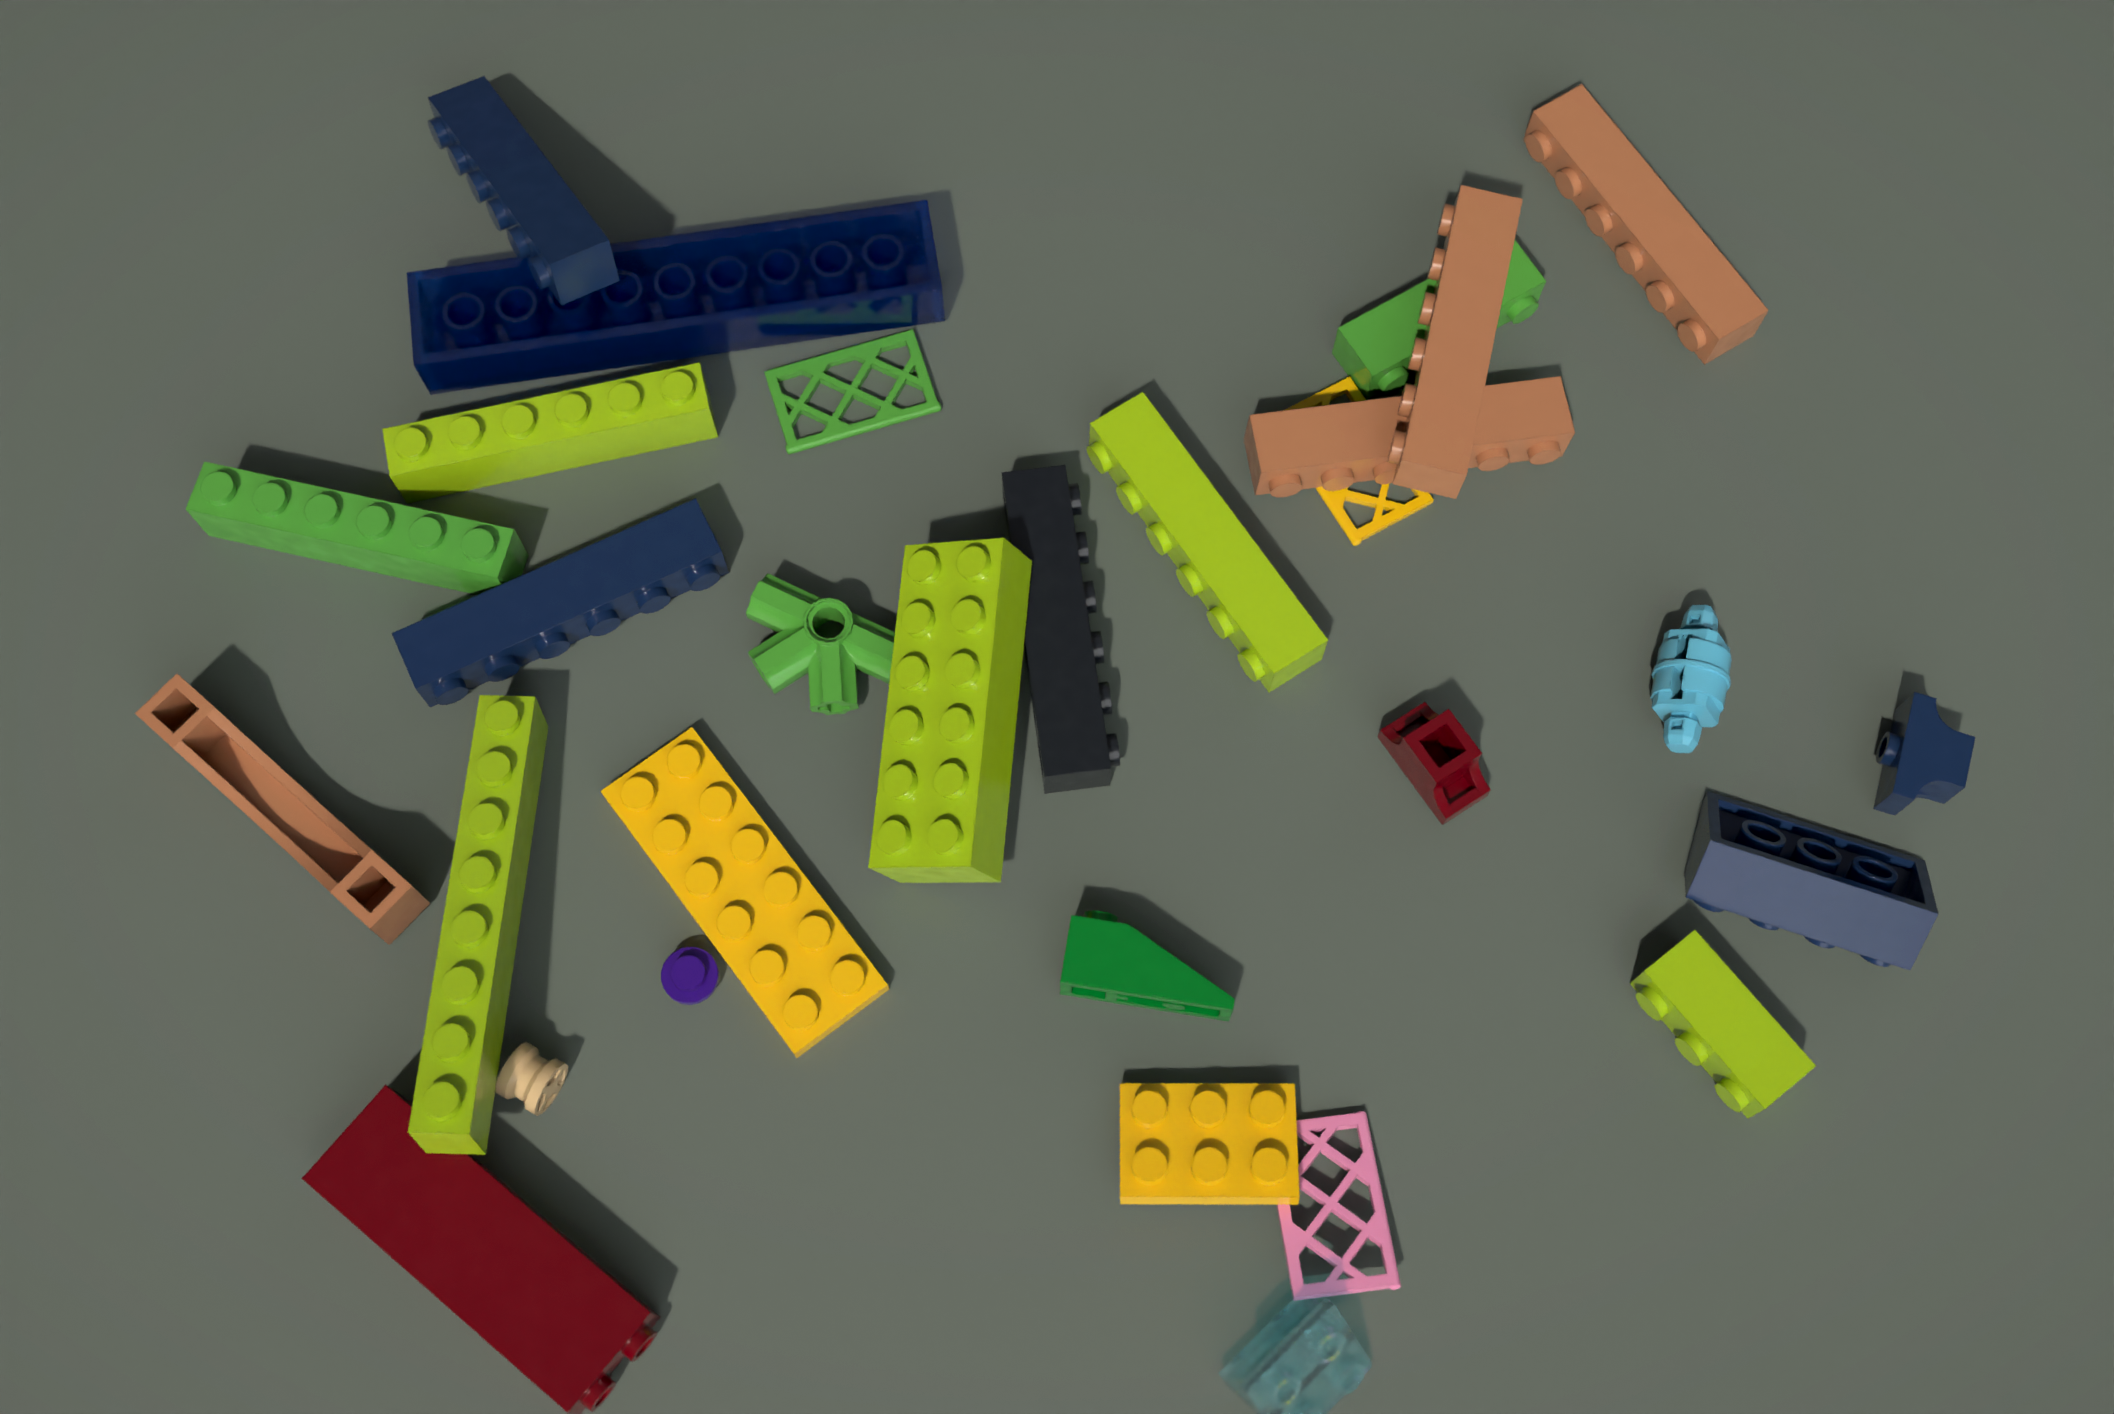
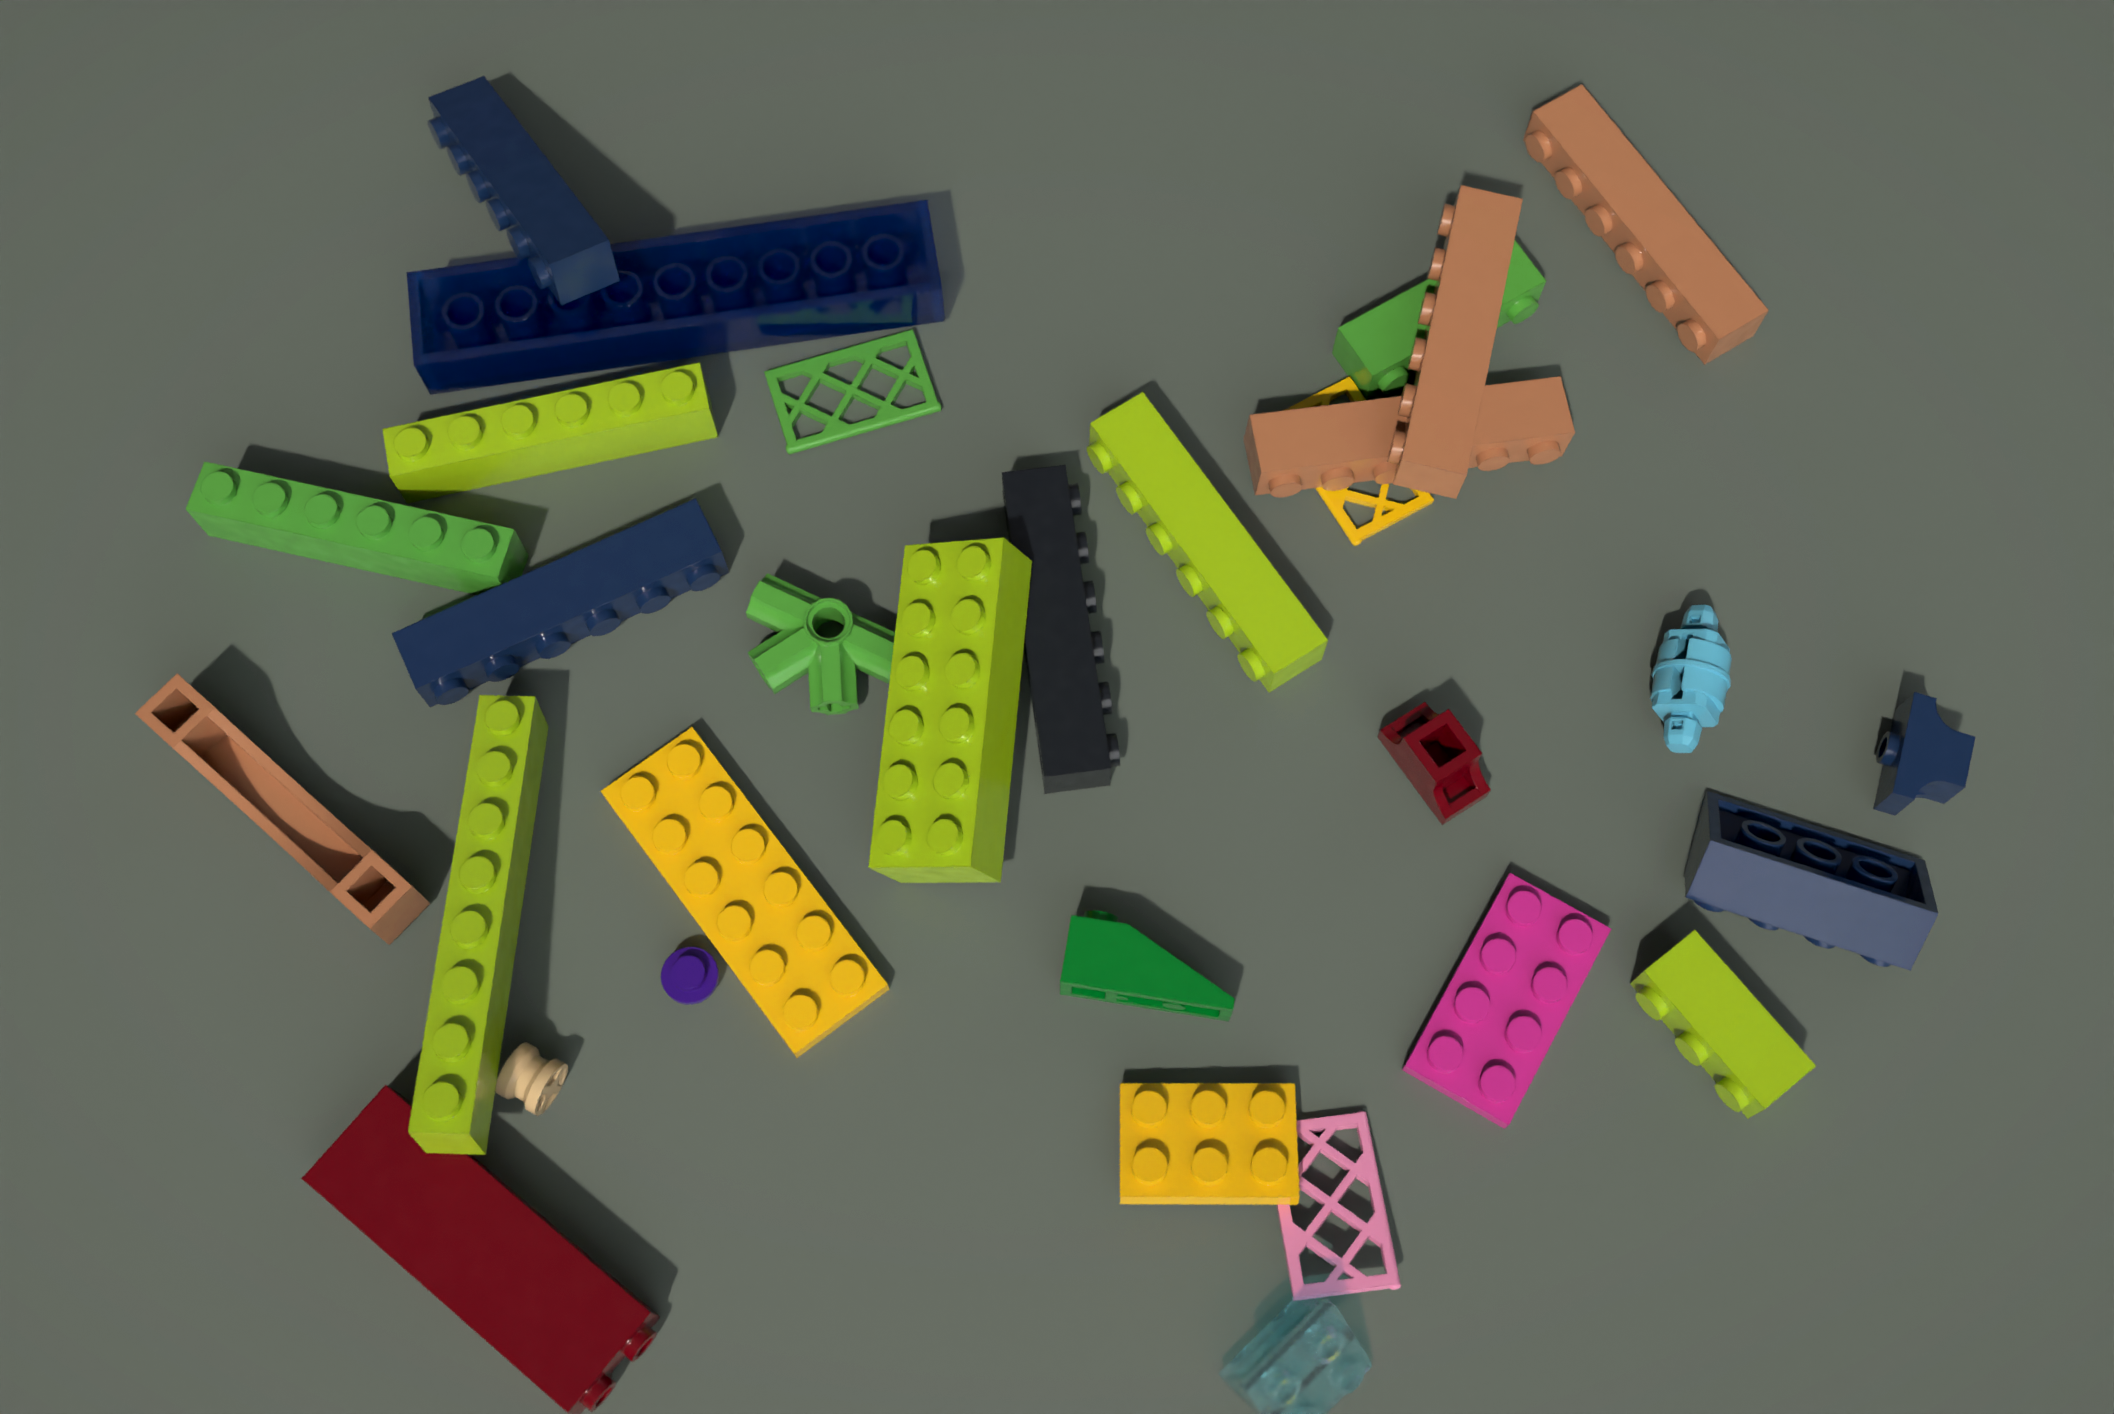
none -> dark pink plate [1402,873,1611,1129]

